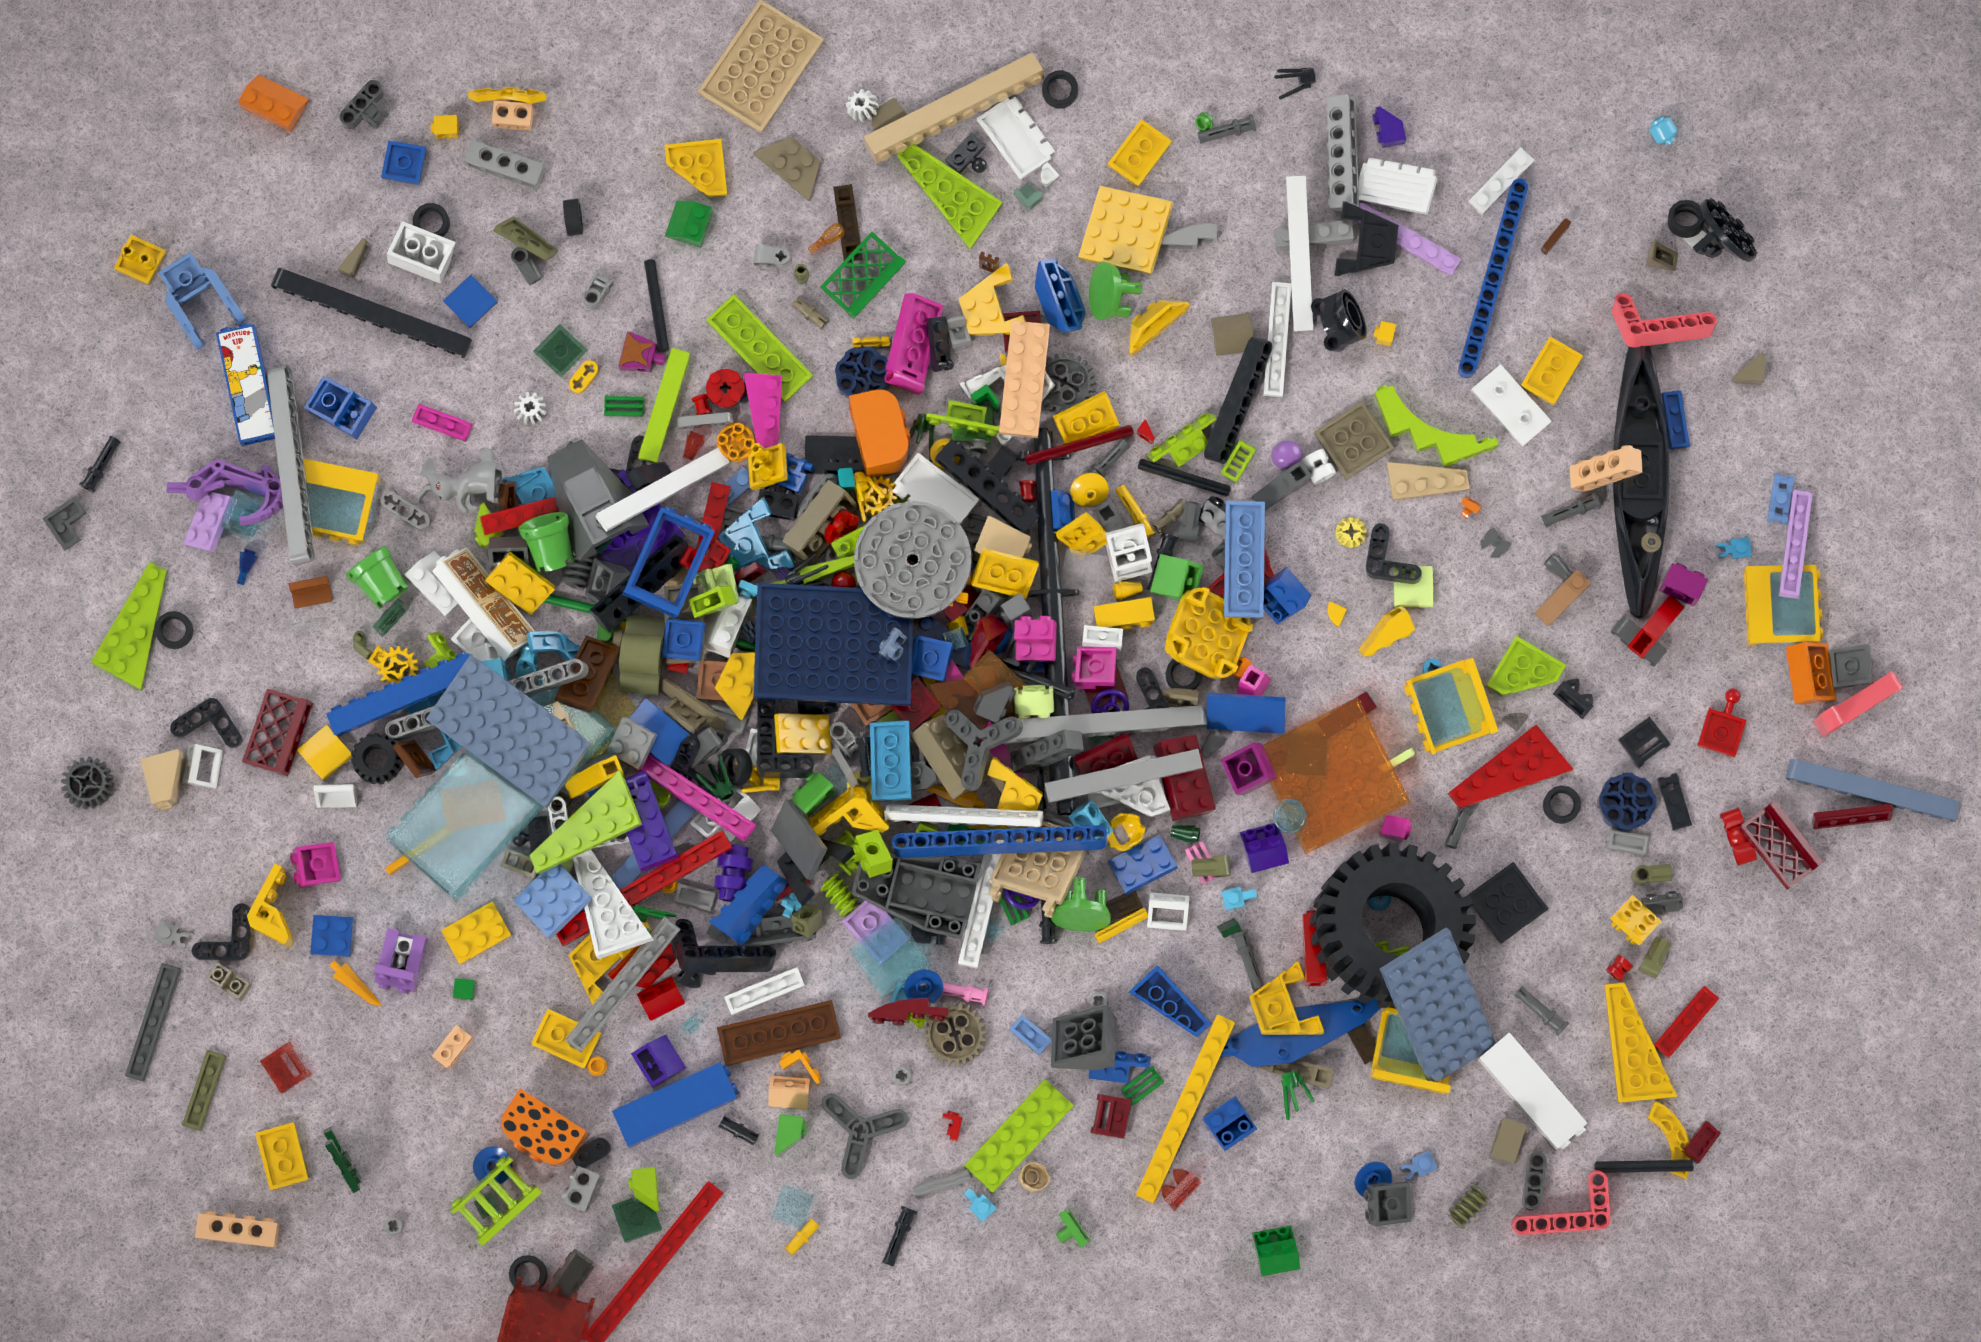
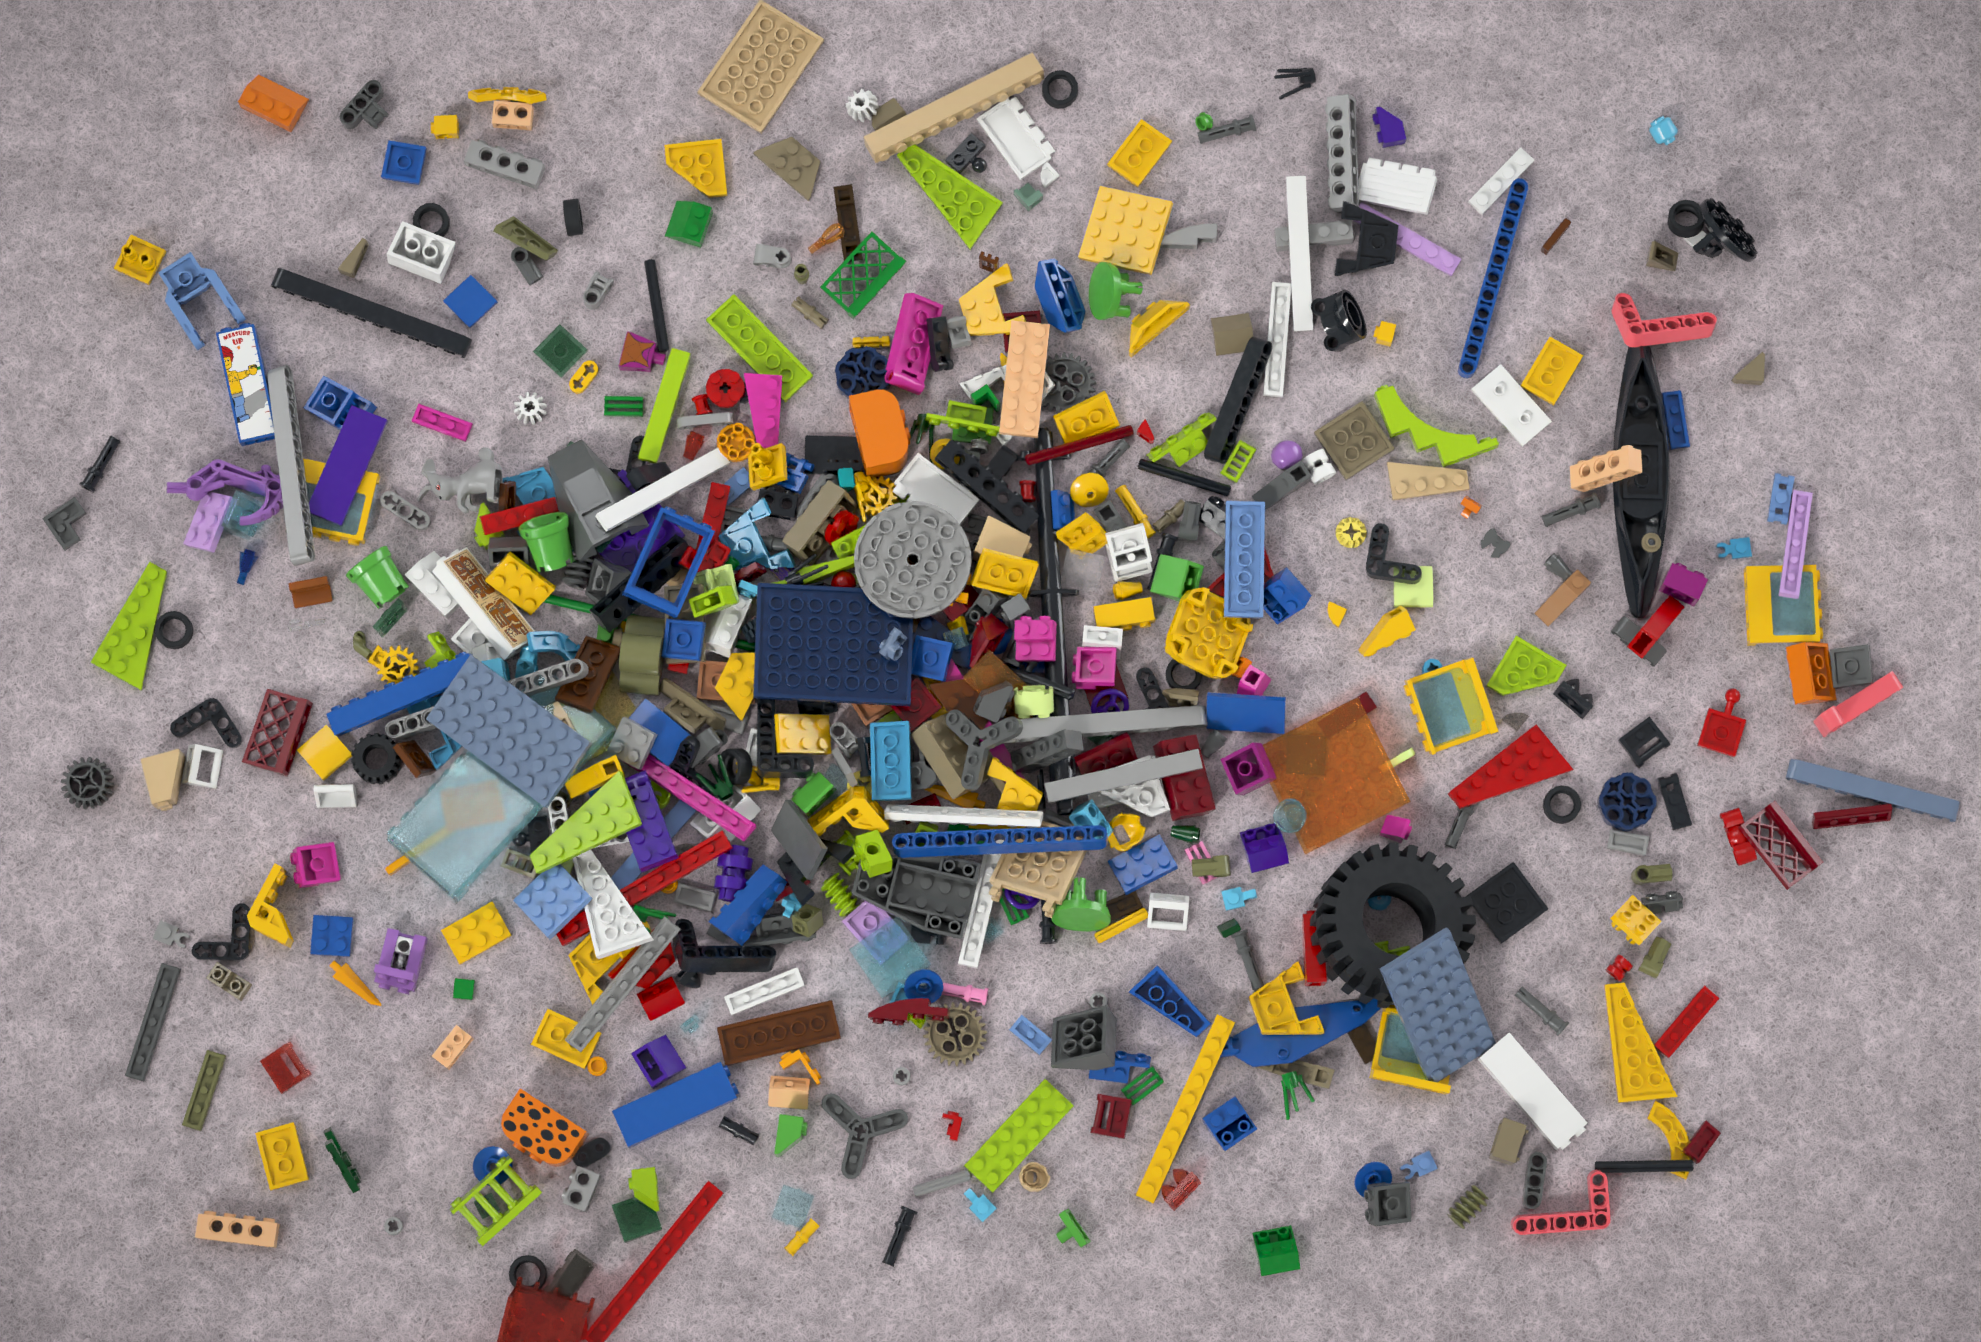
none -> dark purple tile [309,405,388,526]

